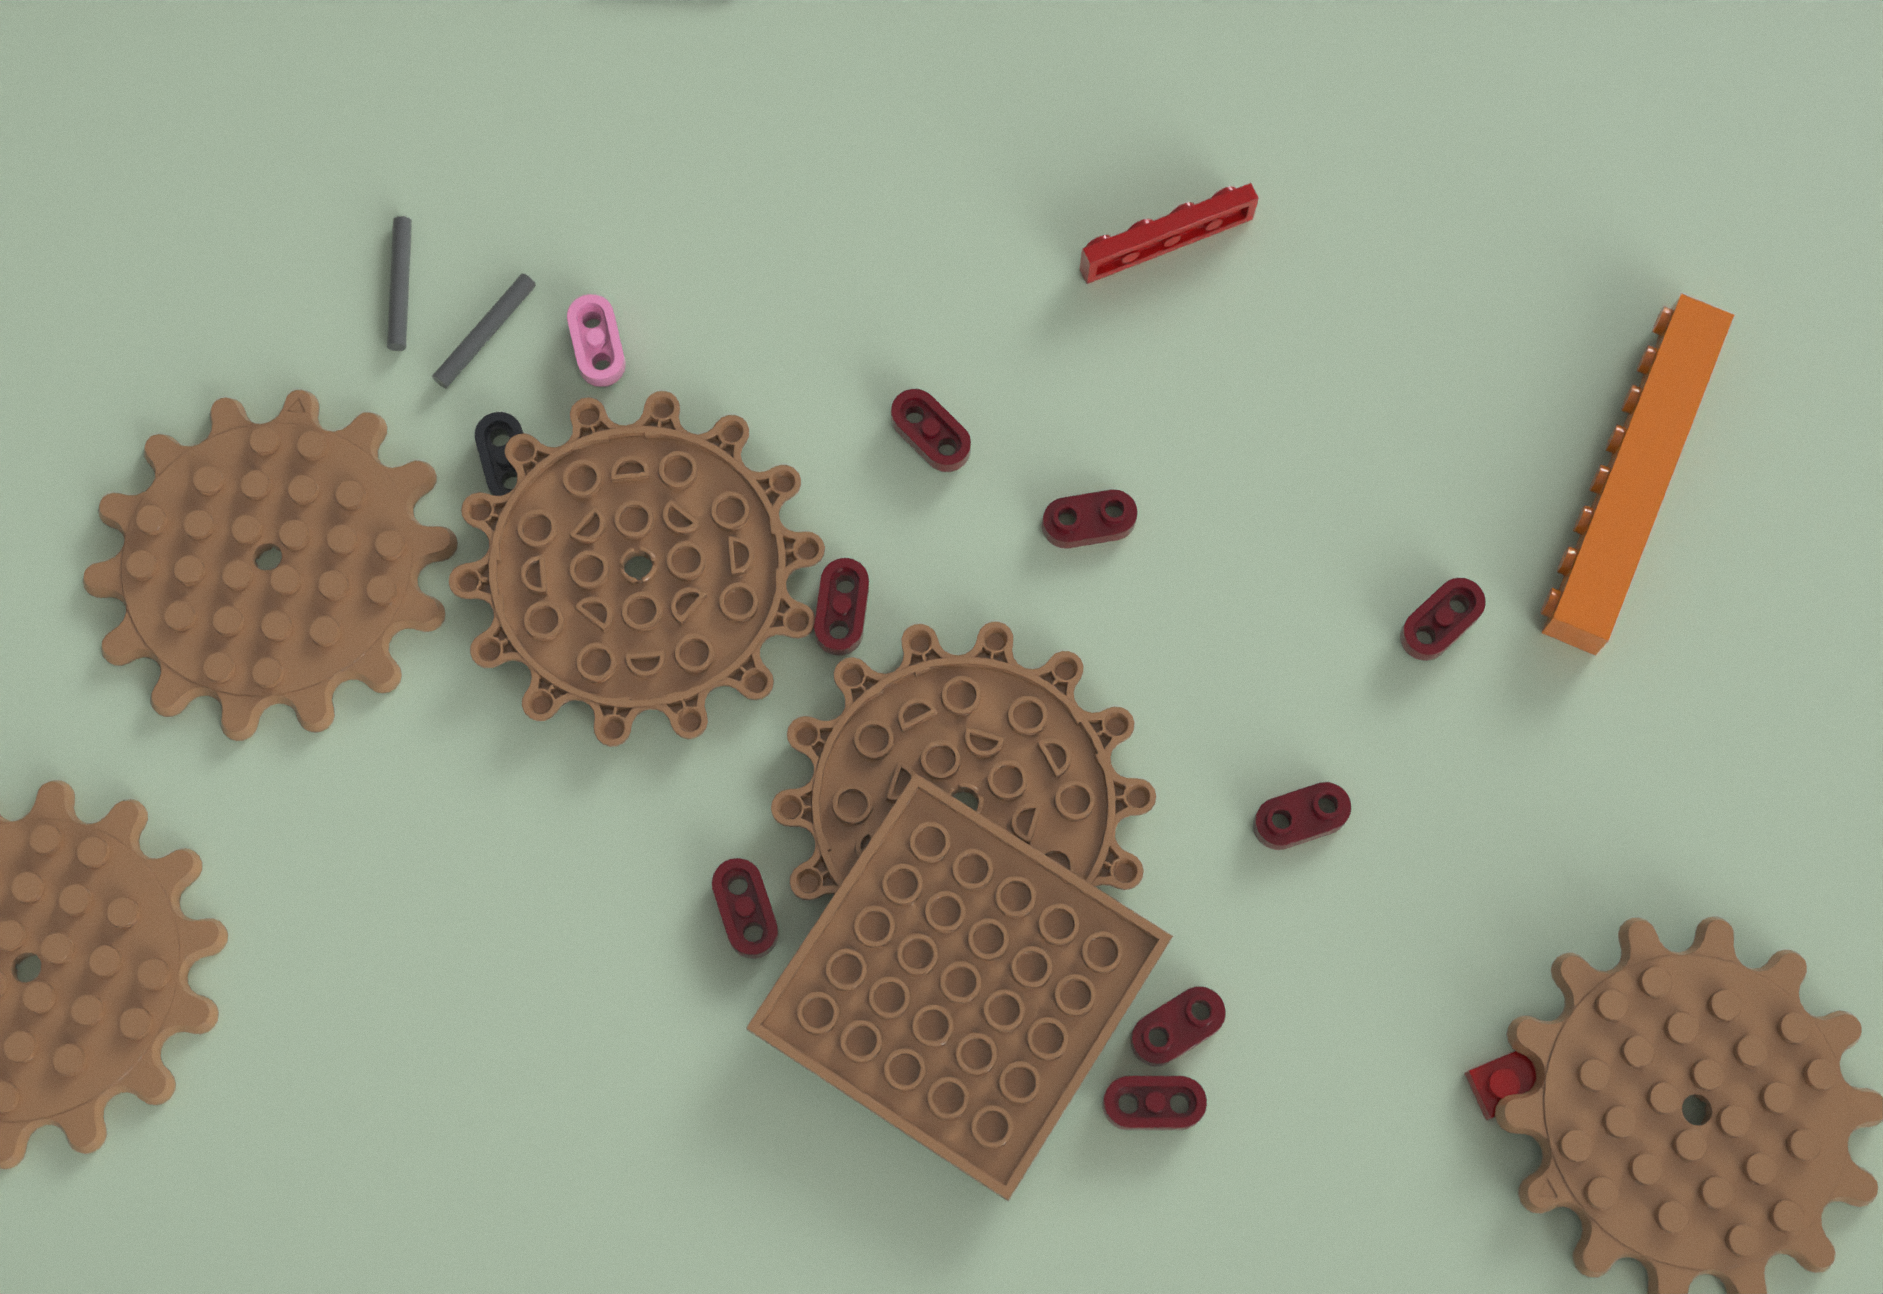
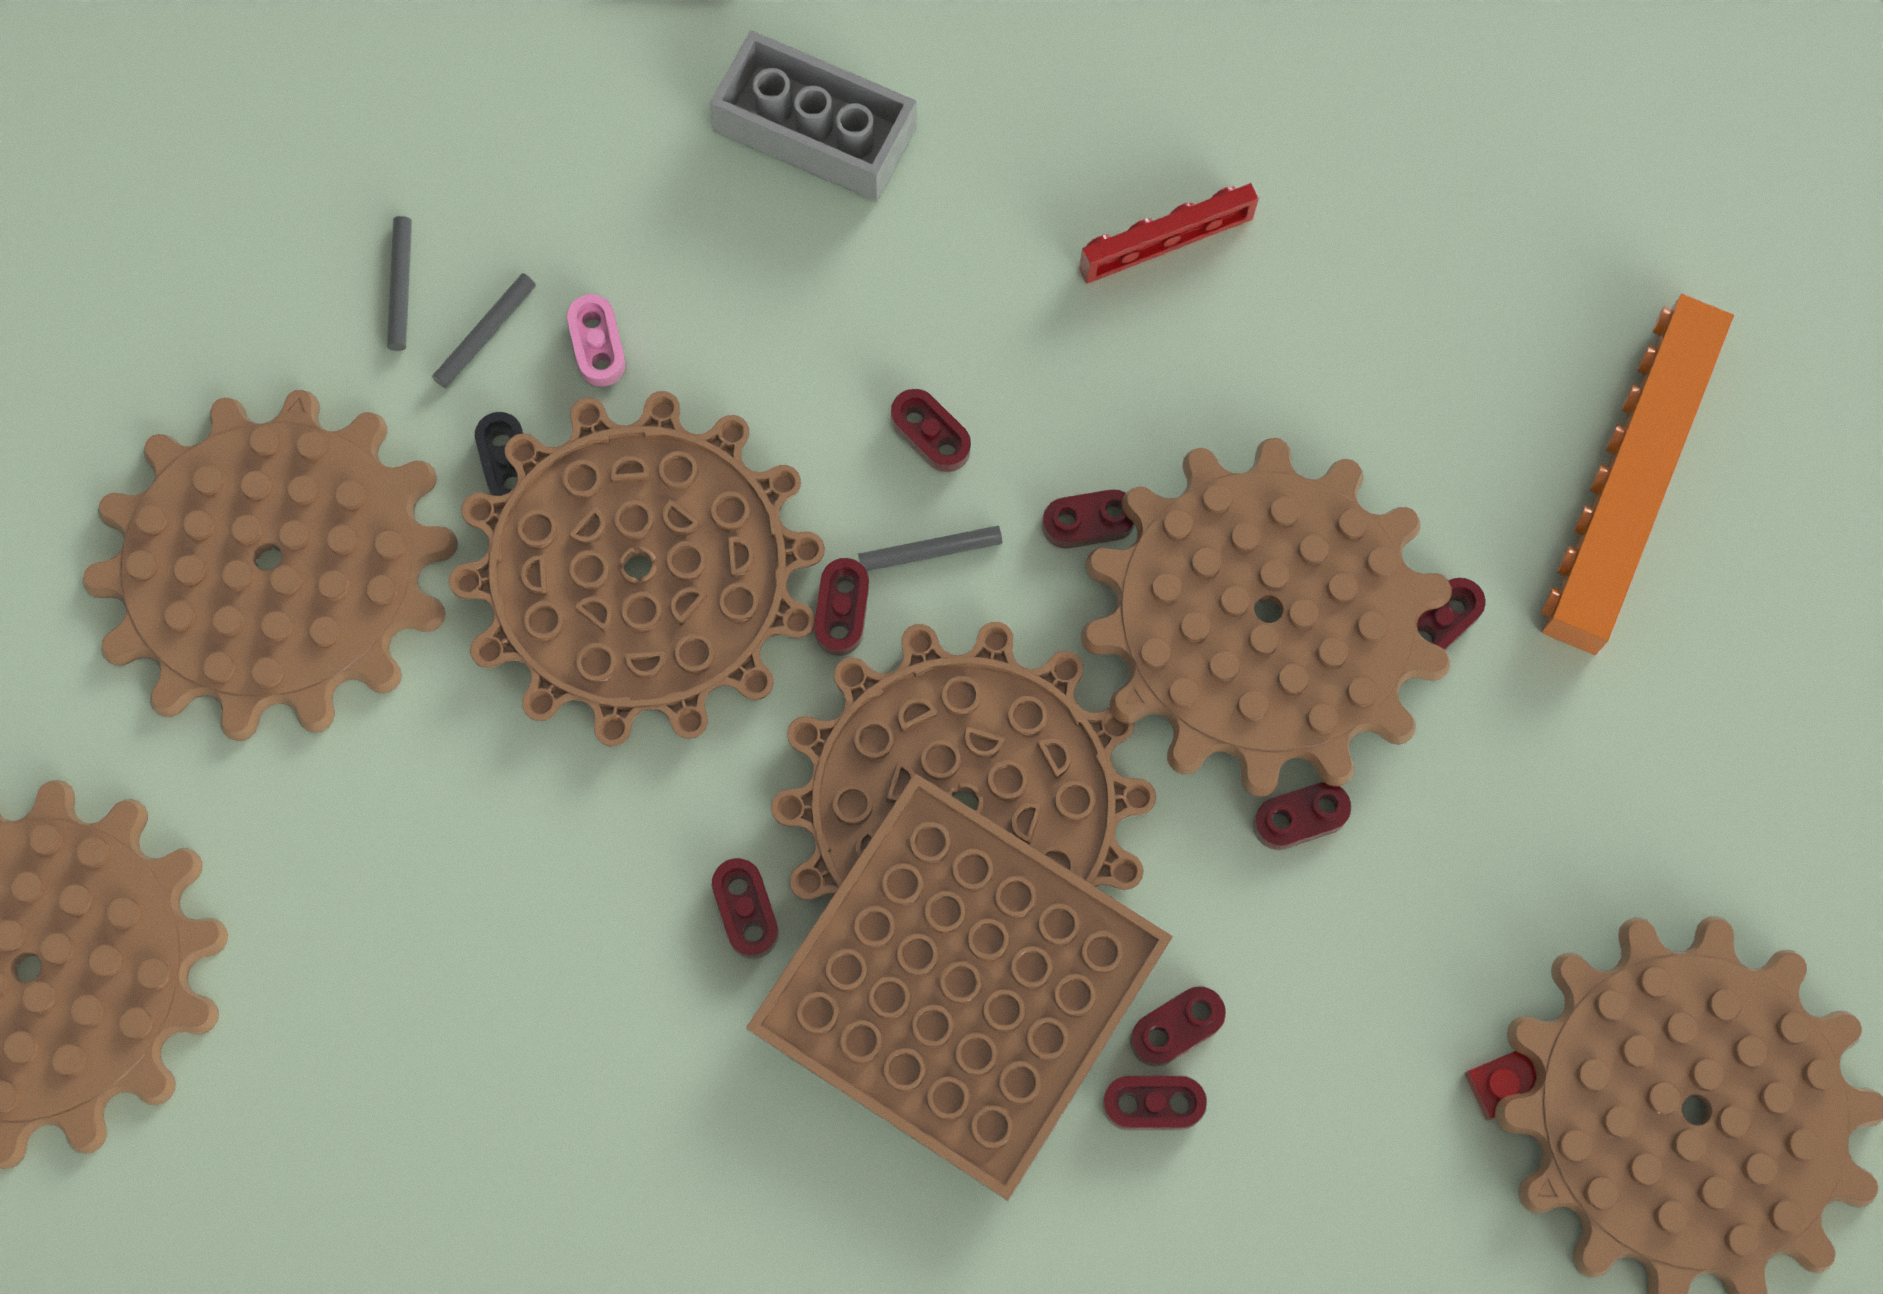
none -> light grey brick [709,30,916,202]
none -> dark grey bar [858,525,1003,571]
none -> medium nougat plate [1081,438,1452,797]

